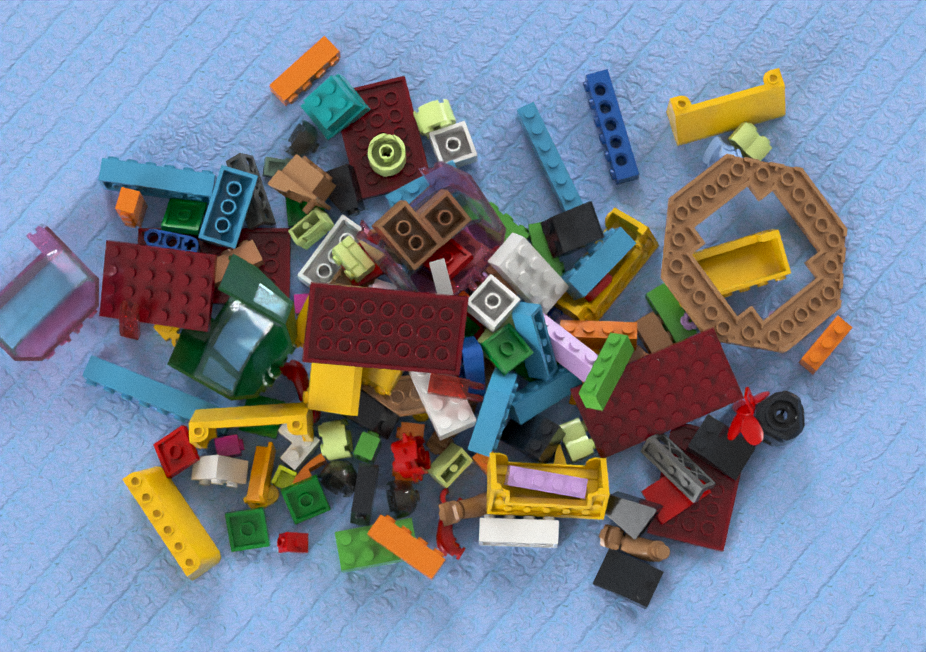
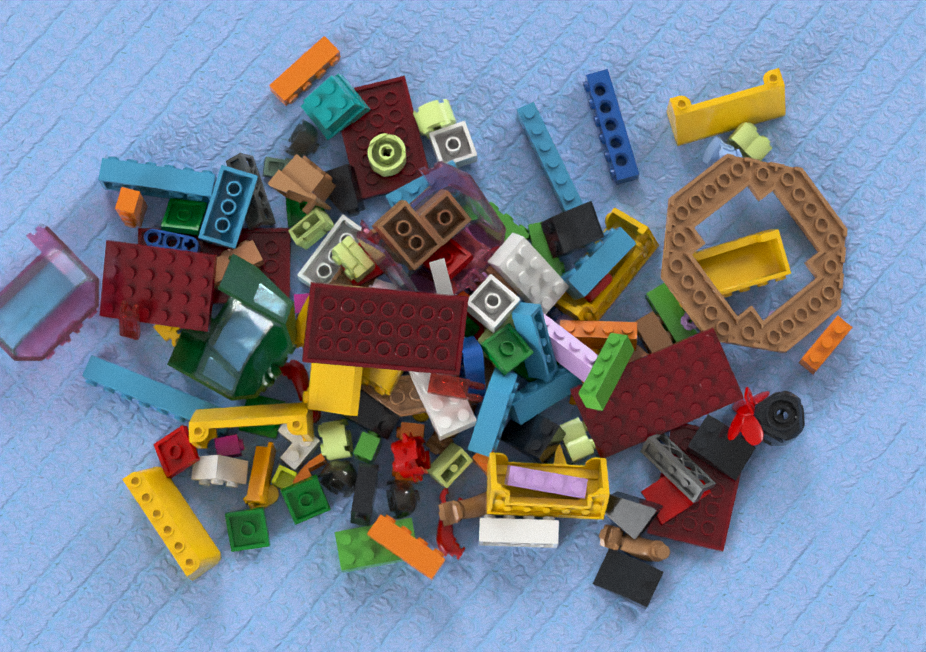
red bracket [277,532,308,553] -> none

